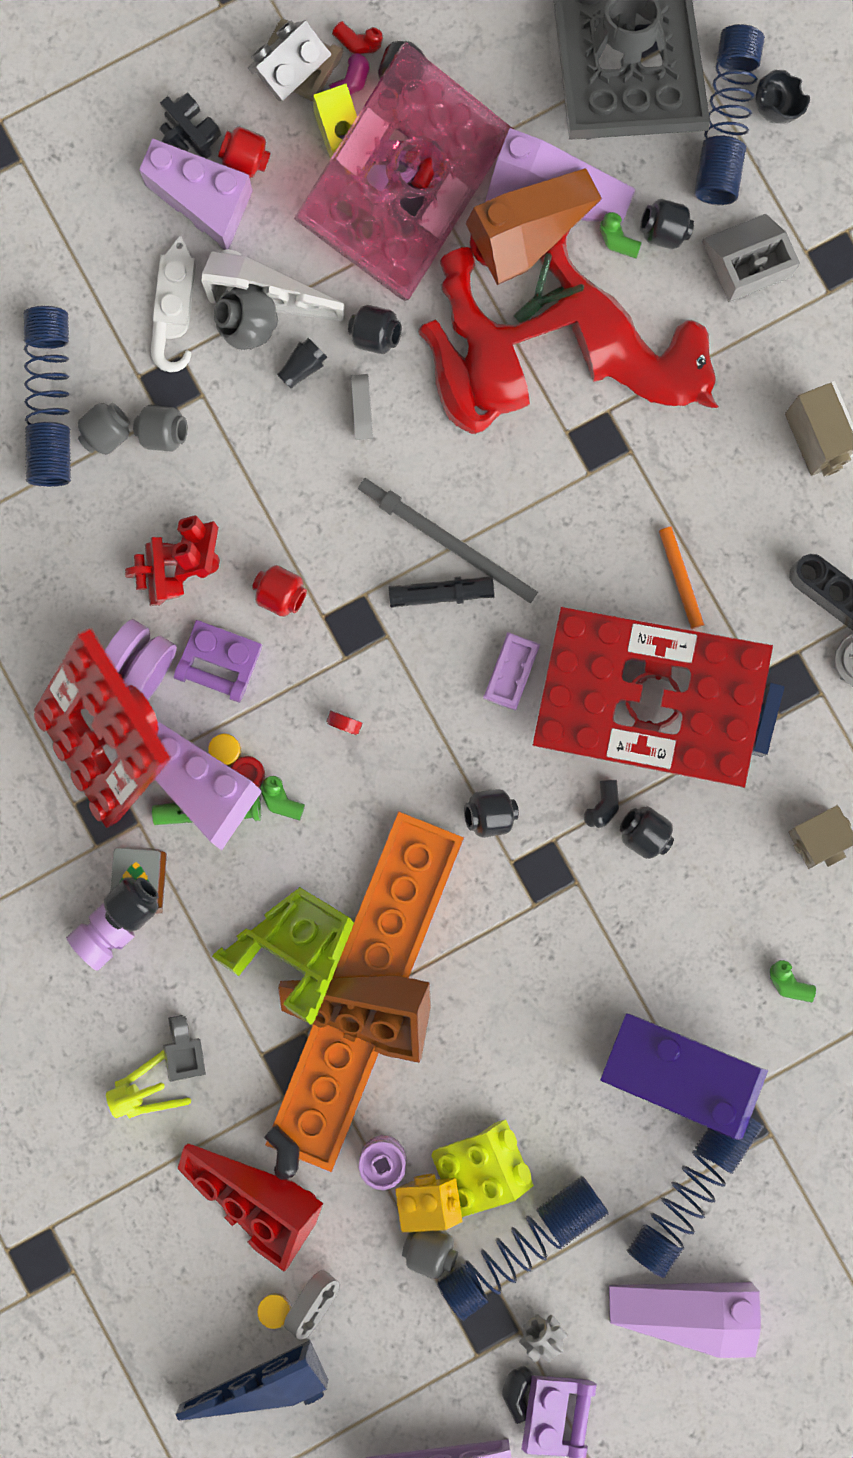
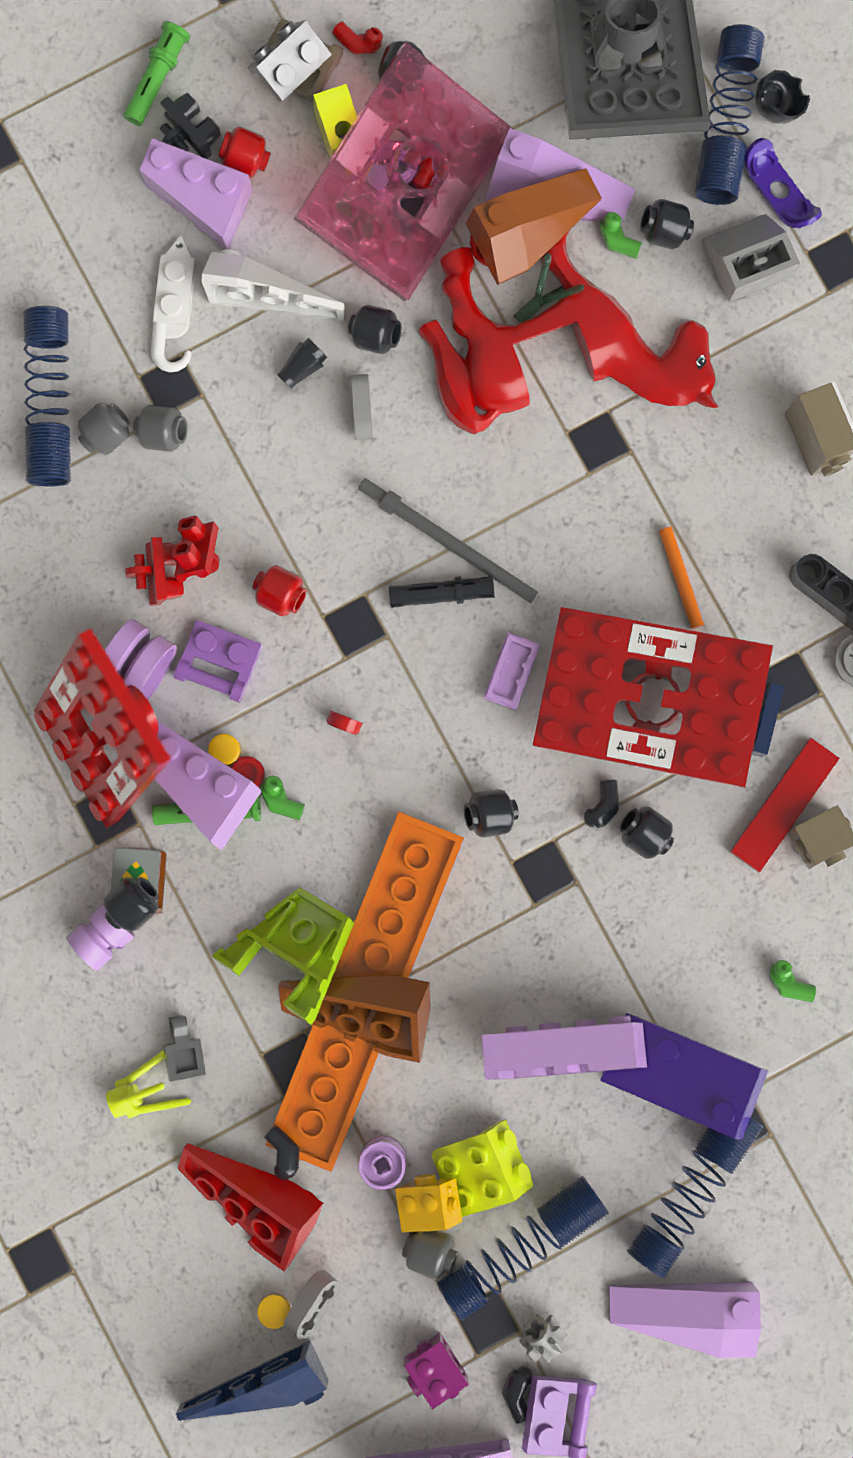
dark grey plant [214,283,278,350] -> none
magenta arm [329,54,370,95] -> none
none -> bright green pin [123,21,191,127]
none -> magenta head [404,1333,469,1410]
none -> lavender wedge [481,1016,647,1080]
none -> red tile [729,738,840,873]
none -> dark purple piece [744,138,822,229]

